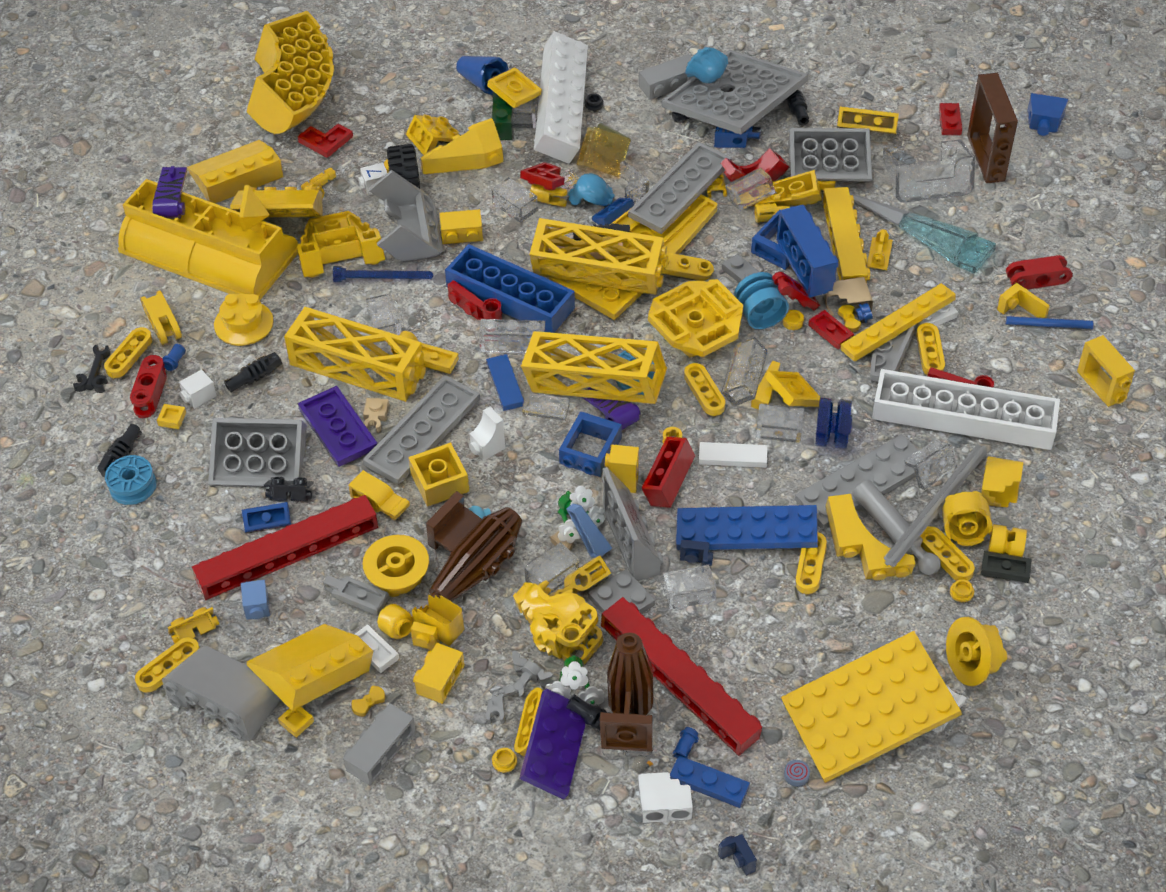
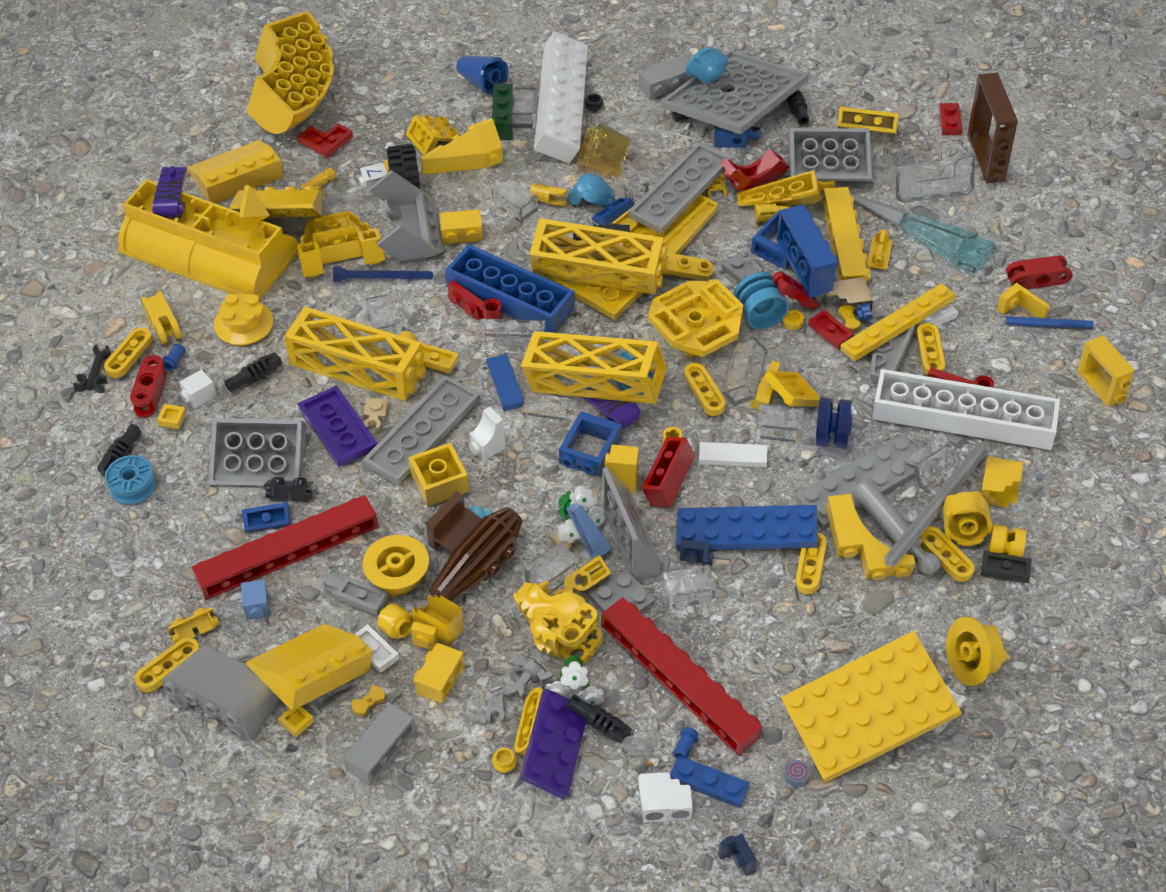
yellow piece [348,470,410,520] -> none
yellow plate [487,67,542,108] -> none
red plate [520,162,565,190] -> none
reddish brown piece [600,633,654,752] -> none
clear brick [725,168,776,211] -> none
yellow plate [950,579,974,602] -> none
blue torso [1027,93,1068,136] -> none

